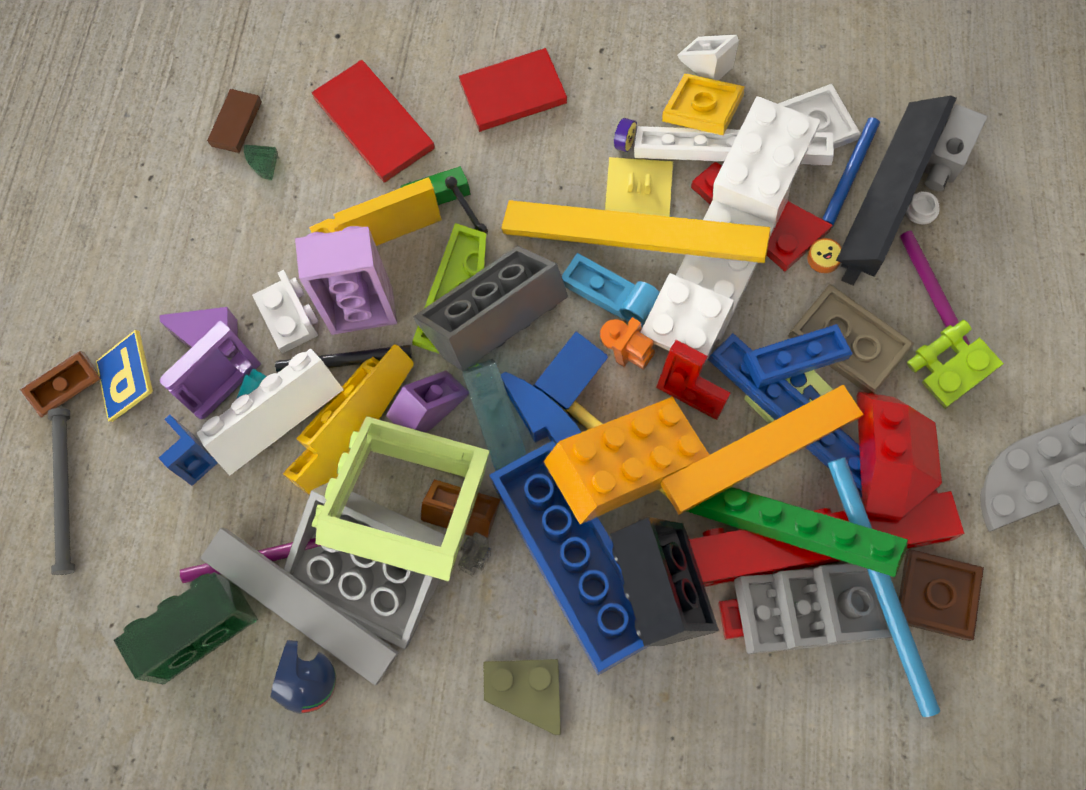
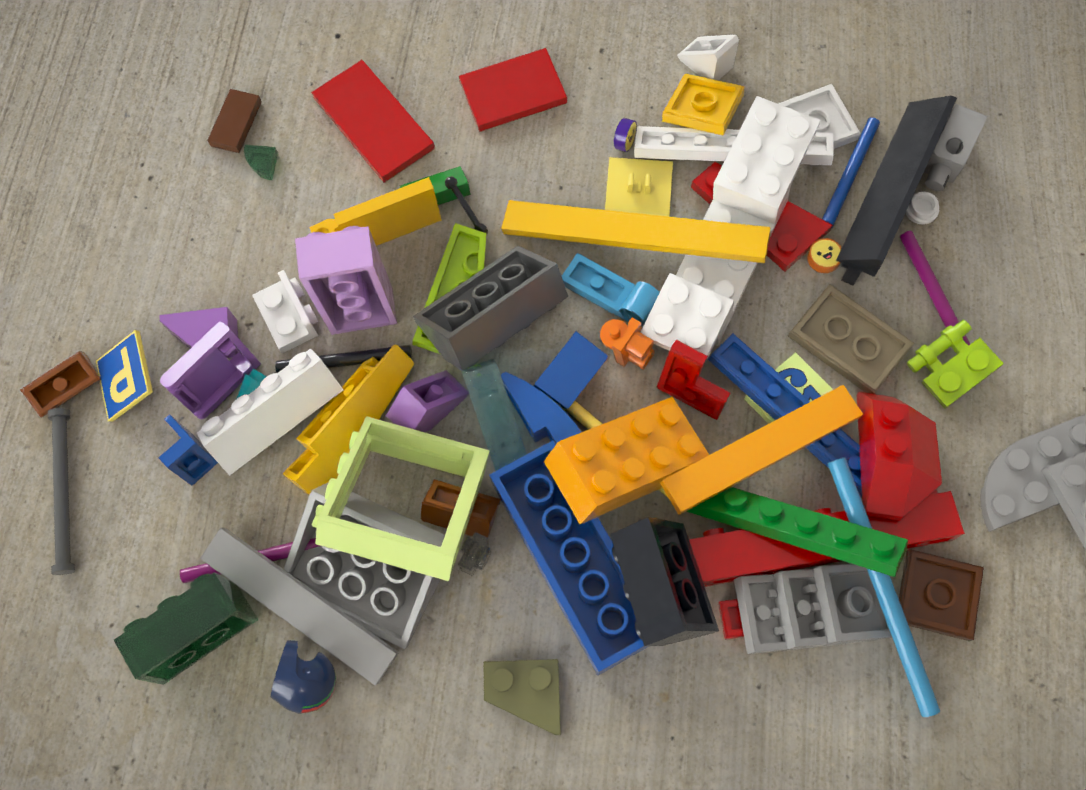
blue tile [743,324,853,388] -> none

